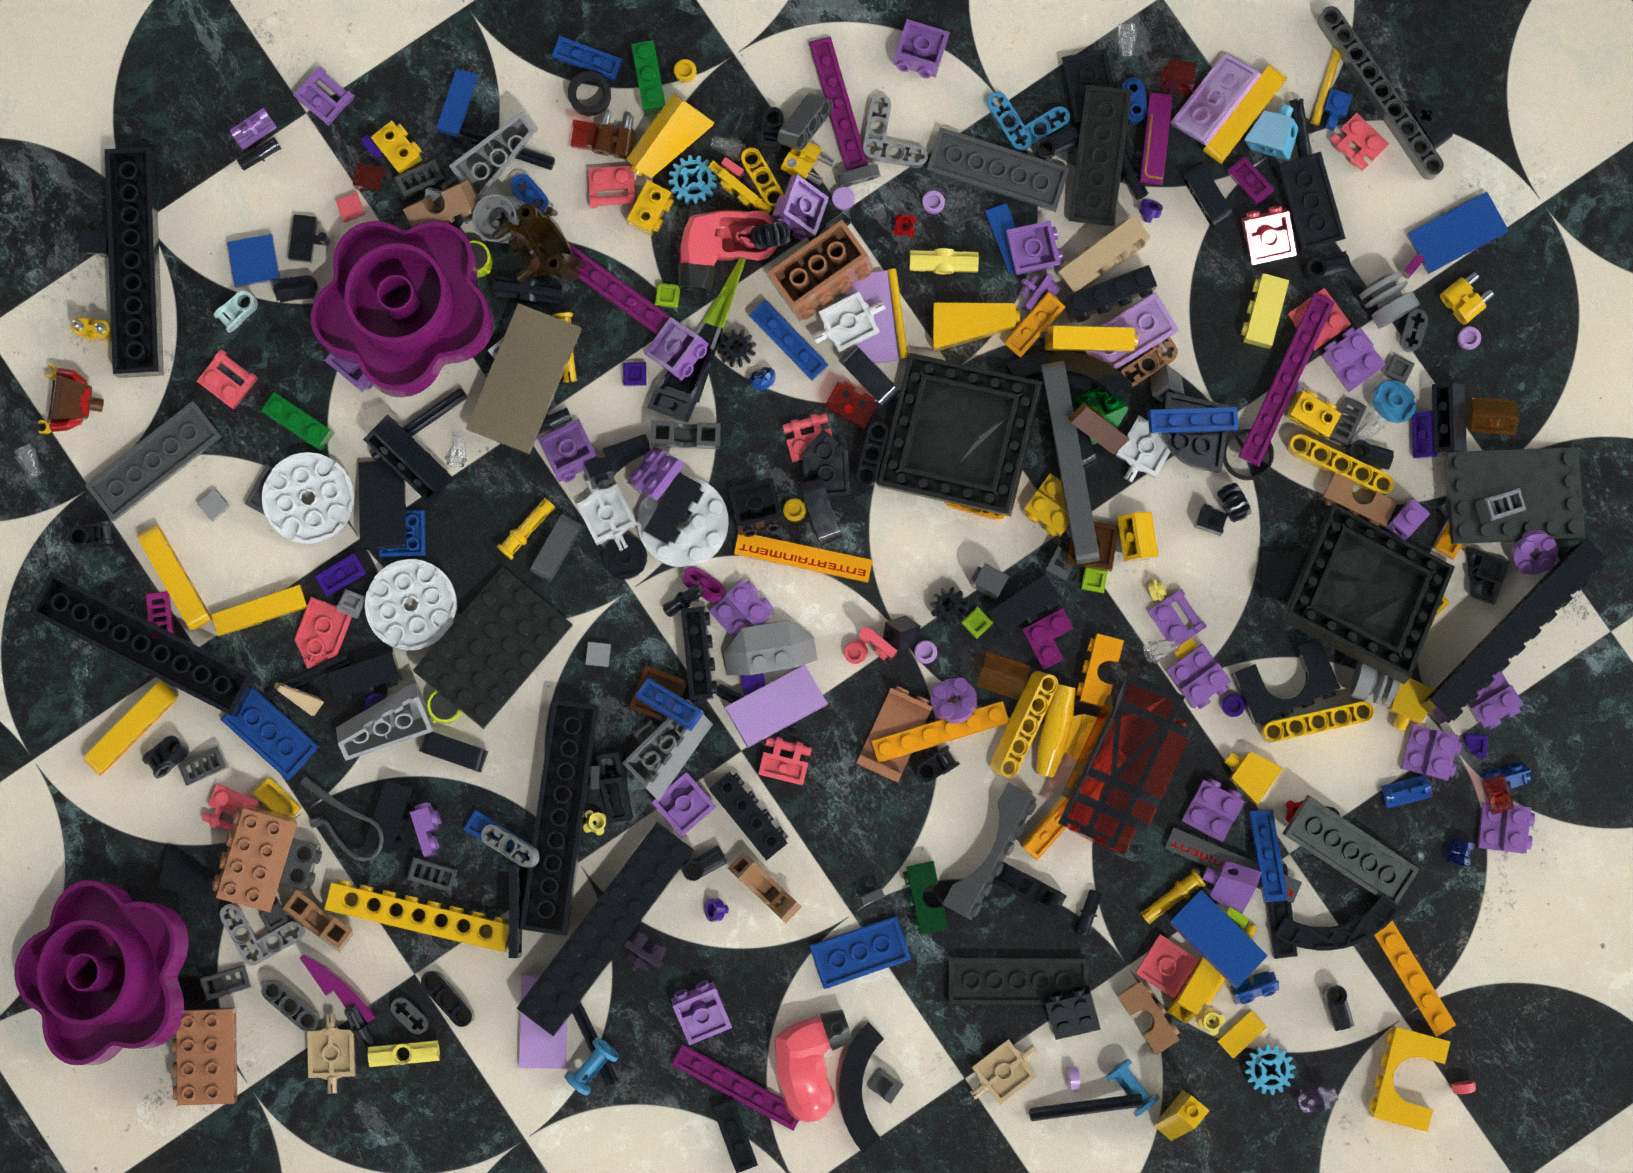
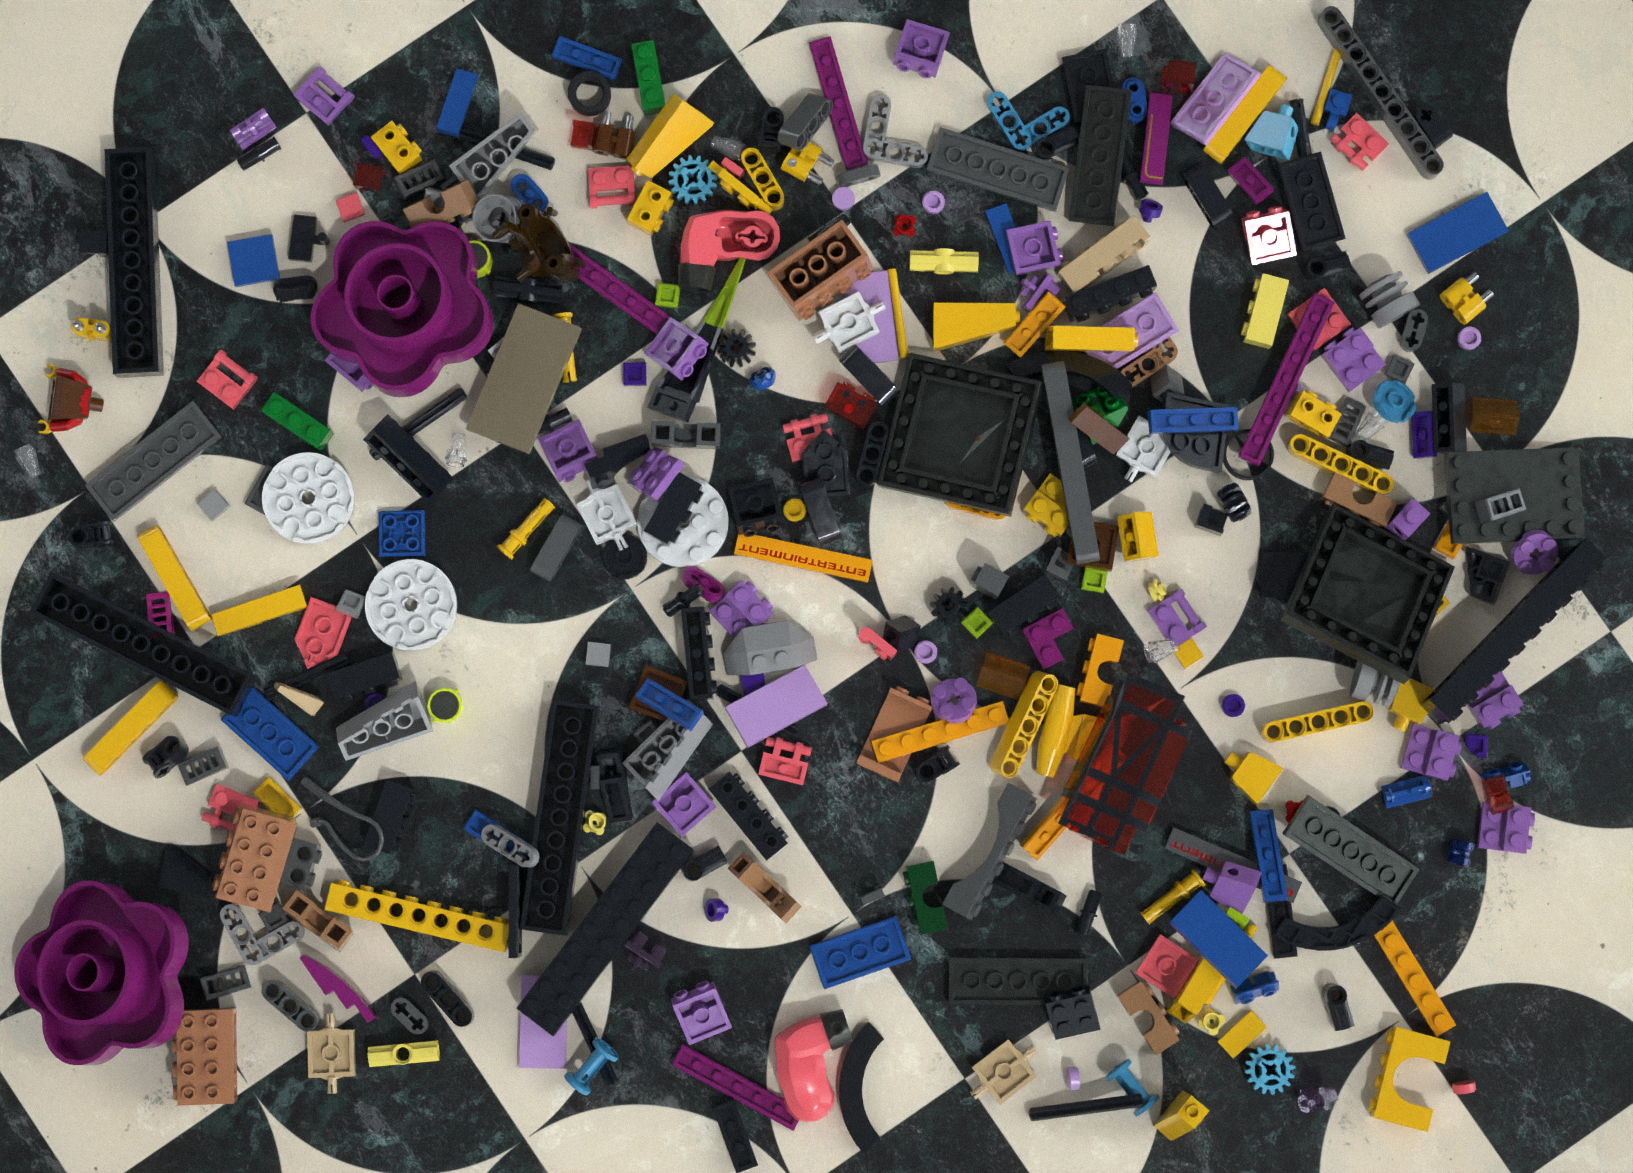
light aqua piece [213,291,258,333] -> none
dark purple plate [315,553,367,597] -> none
black axle [344,1005,375,1048] -> none
black tile [359,461,407,550] -> none
dark grey slope [405,857,458,892] -> none
medium lavender plate [410,802,442,857] -> none
pearl dark grey plate [413,567,573,730] -> none
black beam [418,732,489,773] -> none
yellow tile [674,59,697,83] -> none
blue plate [749,300,828,381] -> none
black gear [751,221,790,249] -> none
medium lavender plate [772,174,829,240] -> none
coral tile [844,640,868,664] -> none
dark grey panel [868,1068,904,1104] -> none
medium lavender plate [1165,644,1231,709] -> none
medium lavender plate [1181,778,1245,842] -> none
black arch [1232,639,1341,727] -> none
magenta tile [1402,253,1424,279] -> none

